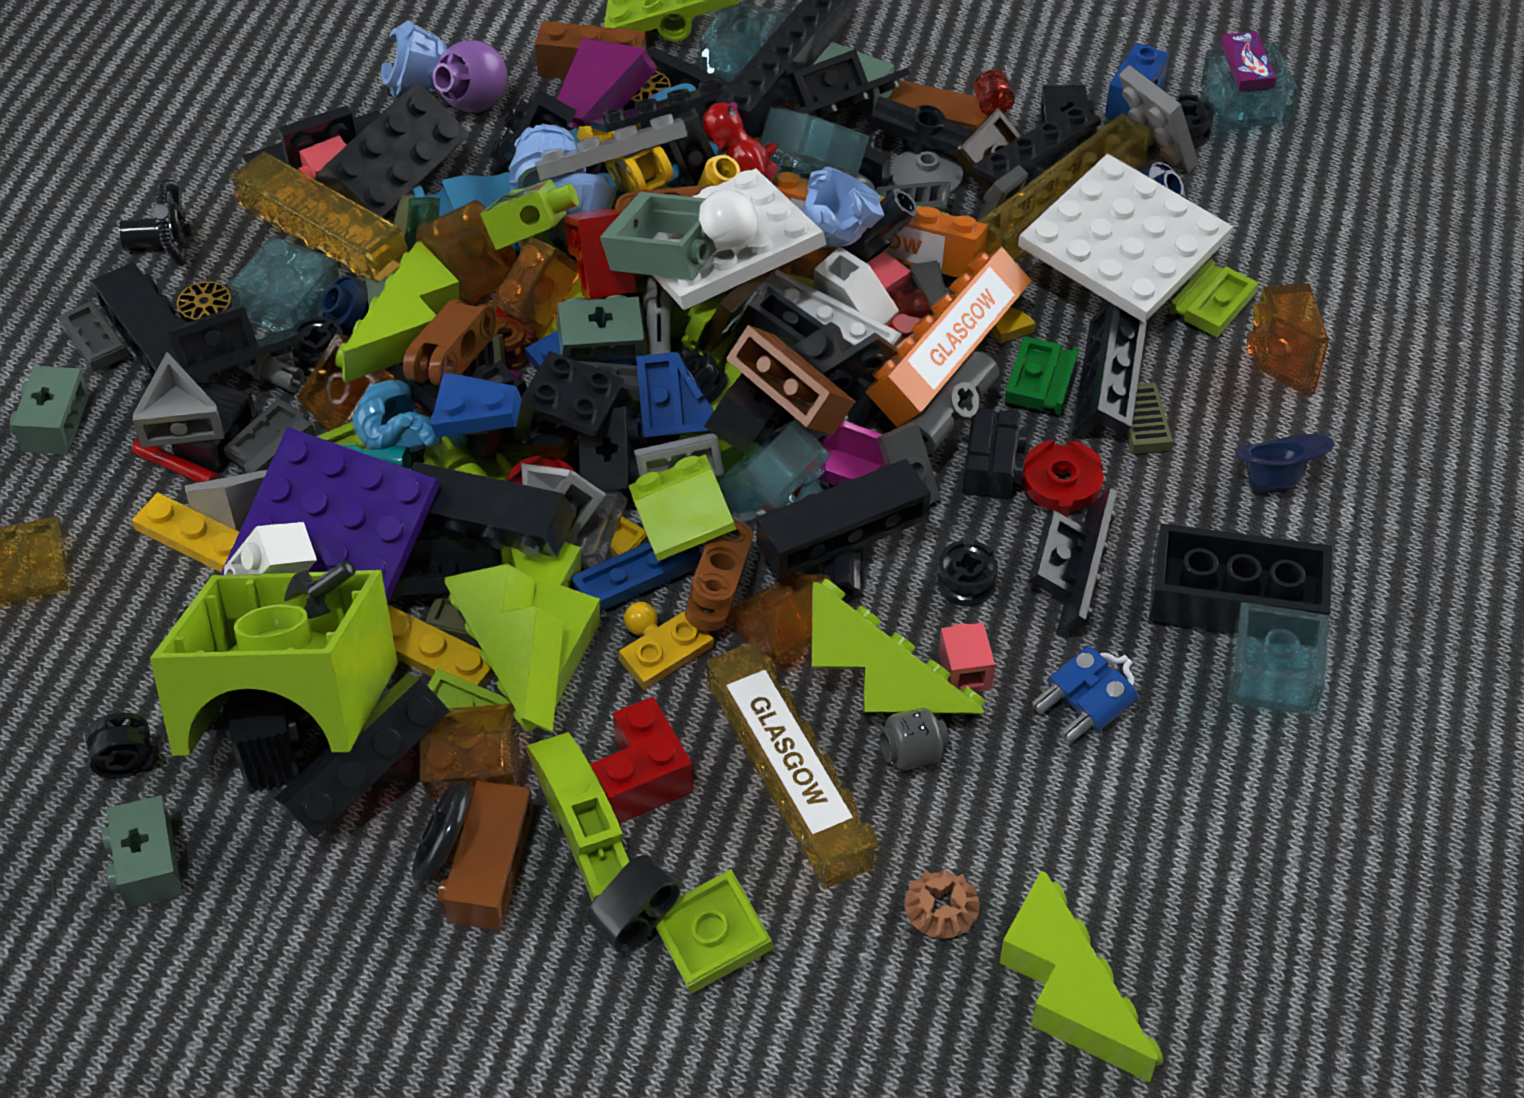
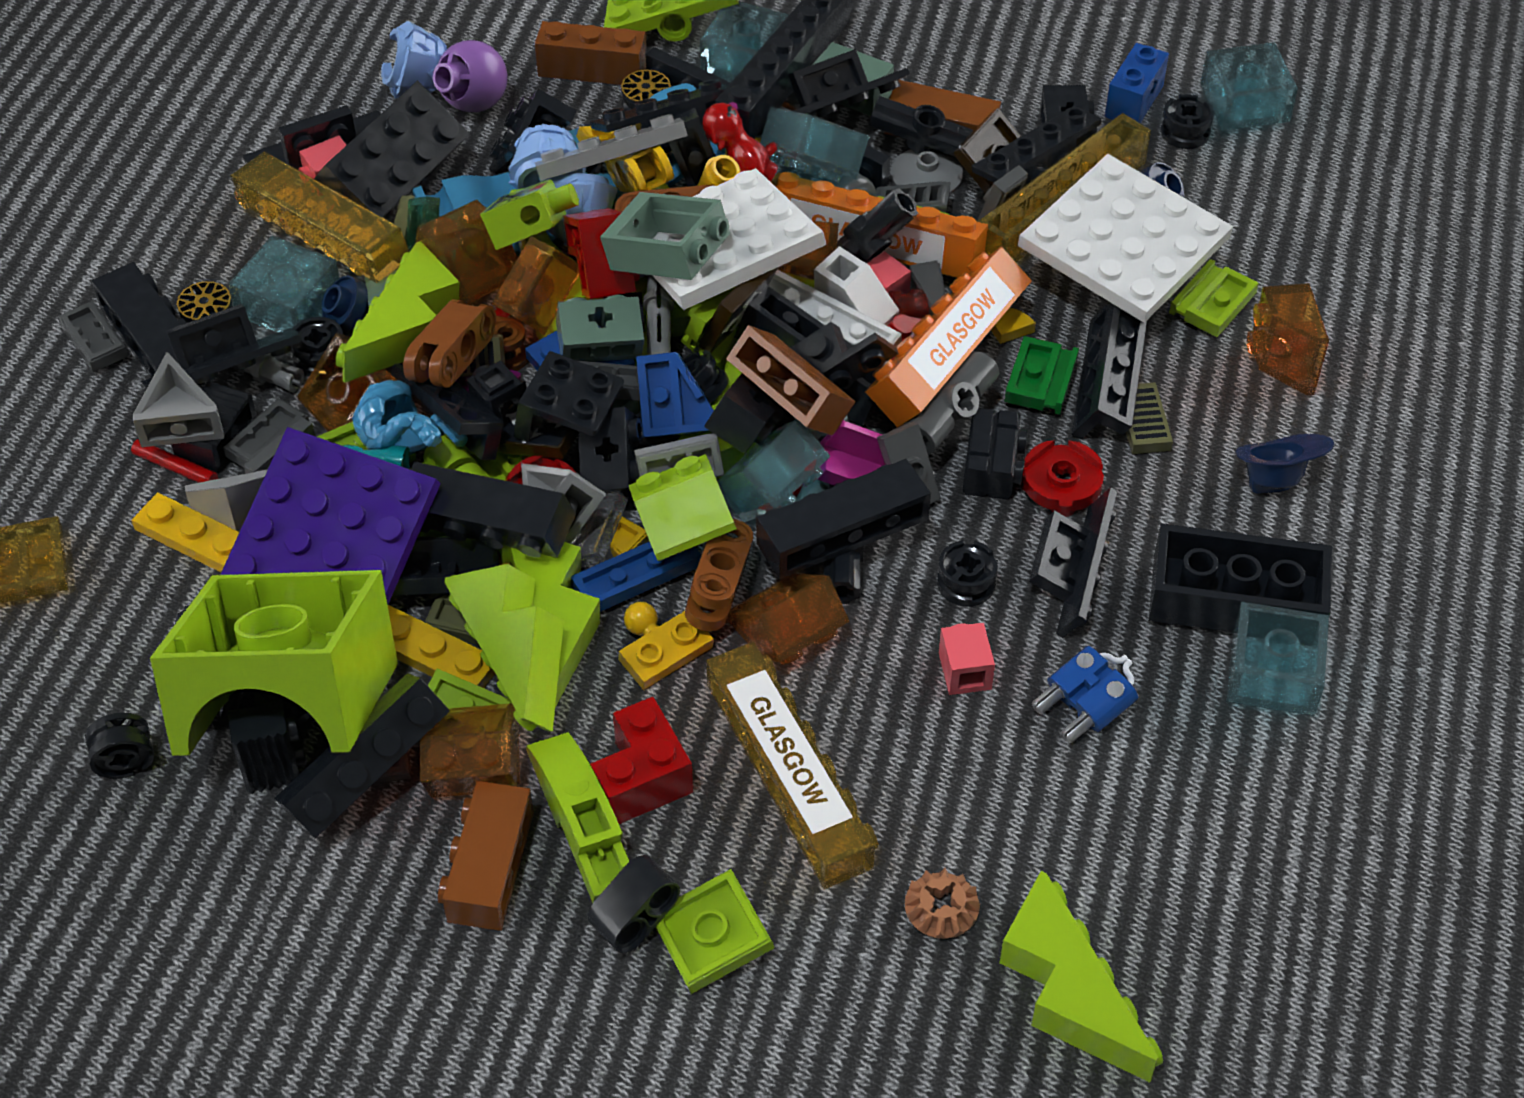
sand green brick [10,366,90,455] -> none
sand green brick [101,795,182,909] -> none
black piece [119,179,193,267] -> none
white slope [224,522,317,575] -> none
black bar [284,560,356,619] -> none
black plate [412,780,471,885] -> none
blue wing [431,373,522,437] -> none
magenta slope [557,38,657,131] -> none
white hair [698,189,759,254] -> none
light blue helmet [802,167,885,248] -> none
lime slope [811,578,986,715] -> none
dark grey head [879,708,949,771] -> none
clear red wheel [973,69,1015,116] -> none
light grey plate [1119,65,1199,173] -> none
magenta tile [1221,31,1276,91] -> none

